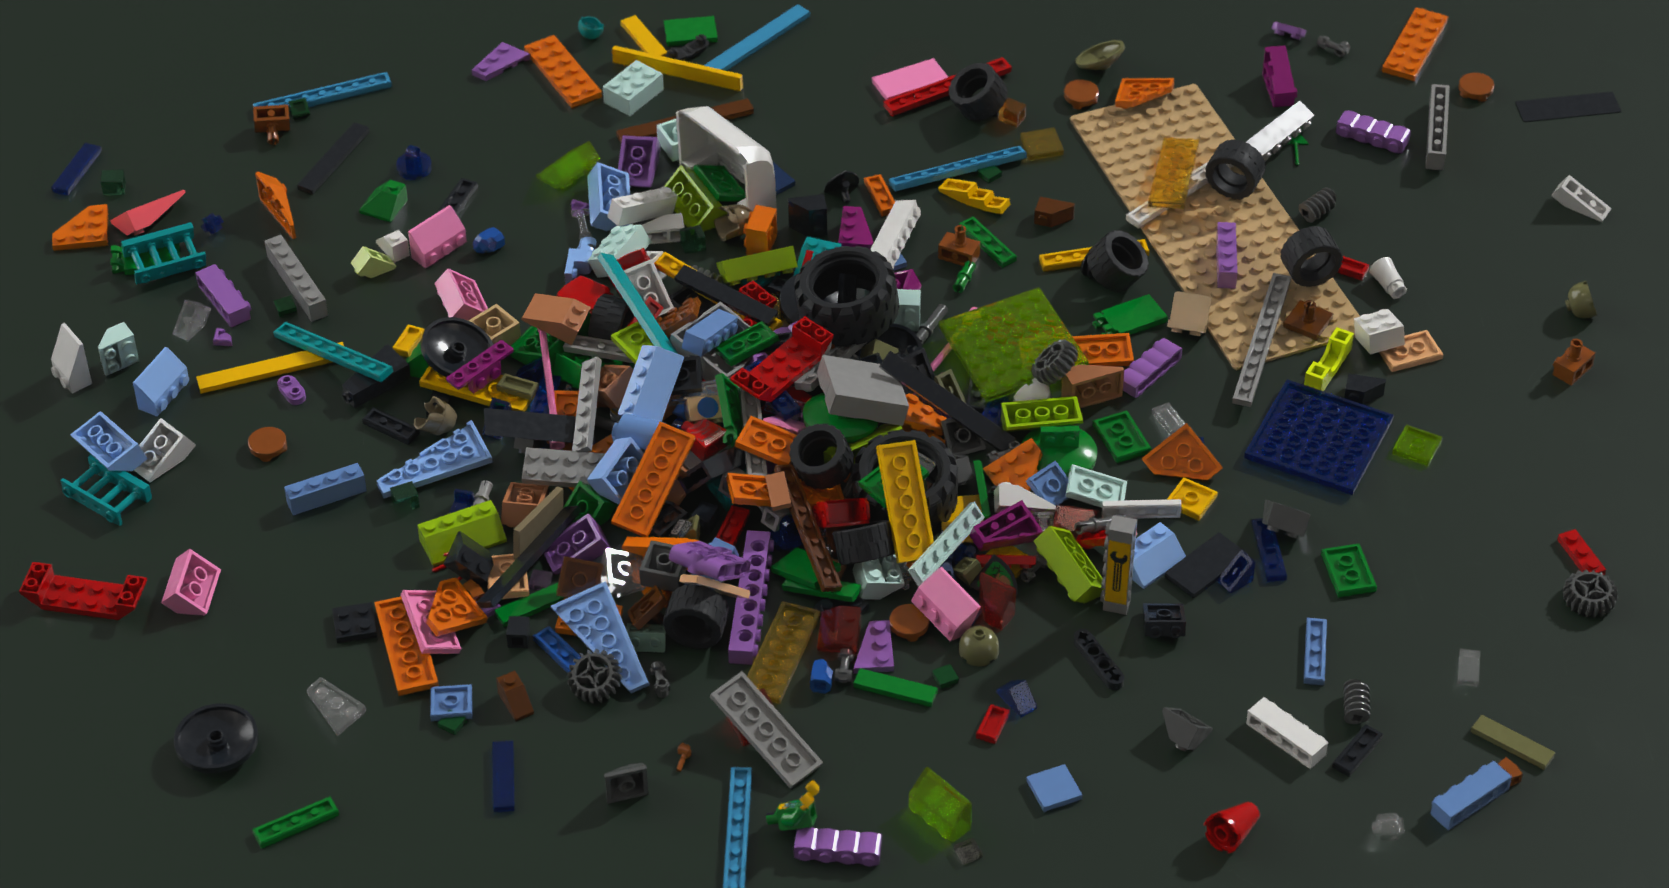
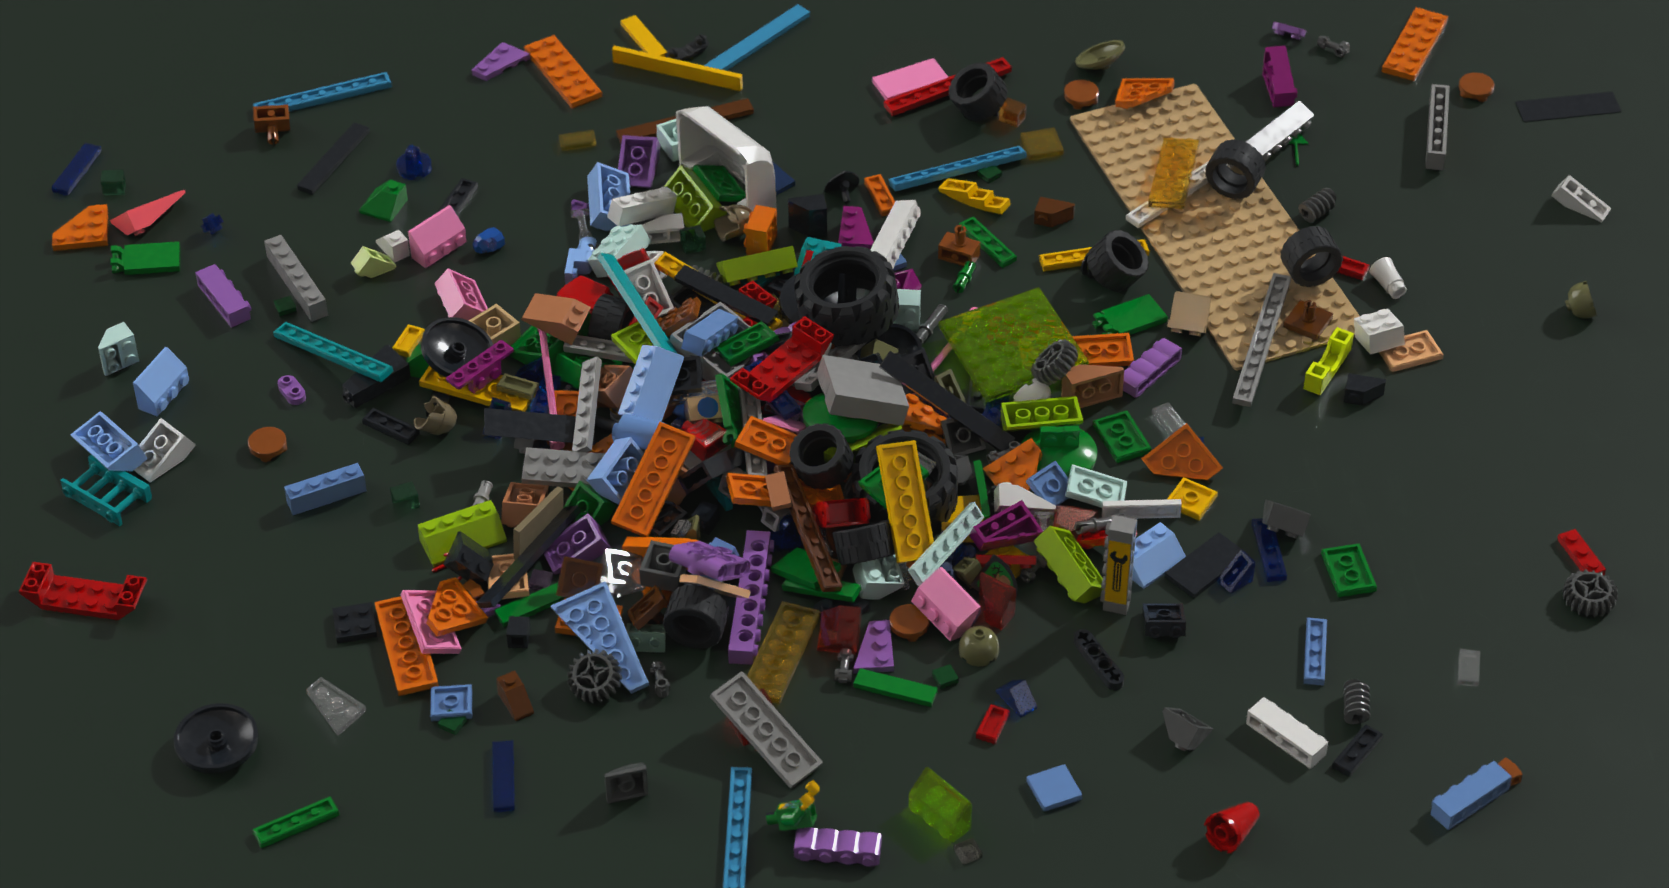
white slope [51,323,92,393] -> none
teal fence [121,222,206,285] -> none
bright pink slope [161,549,221,616] -> none
clear slope [173,300,211,341] -> none
yellow tile [196,342,344,394] -> none
medium lavender tile [213,328,232,346] -> none
orange wedge [255,172,296,239] -> none
dark green tile [288,97,310,119] -> none
light blue wing [376,420,493,498] -> none
clear blue bracket [449,489,474,514] -> none
blue tile [533,626,580,672] -> none
clear neon green slope [536,141,601,189] -> none
teal hair [578,16,604,39] -> none
light aqua brick [603,60,664,116] -> none
green tile [664,16,718,46] -> none
dark orange hand [676,743,692,772] -> none
red plate [716,505,750,546] -> none
blue rock [810,659,833,693] -> none
medium lavender brick [1216,222,1237,289] -> none
clear blue plate [1244,379,1394,495] -> none
medium lavender brick [1336,110,1411,153] -> none
clear head [1372,813,1404,841] -> none
clear neon green tile [1392,425,1443,466] -> none
olive tile [1471,715,1555,770] -> none
dark orange brick [1553,339,1596,386] -> none
none -> clear yellow tile [559,130,596,151]

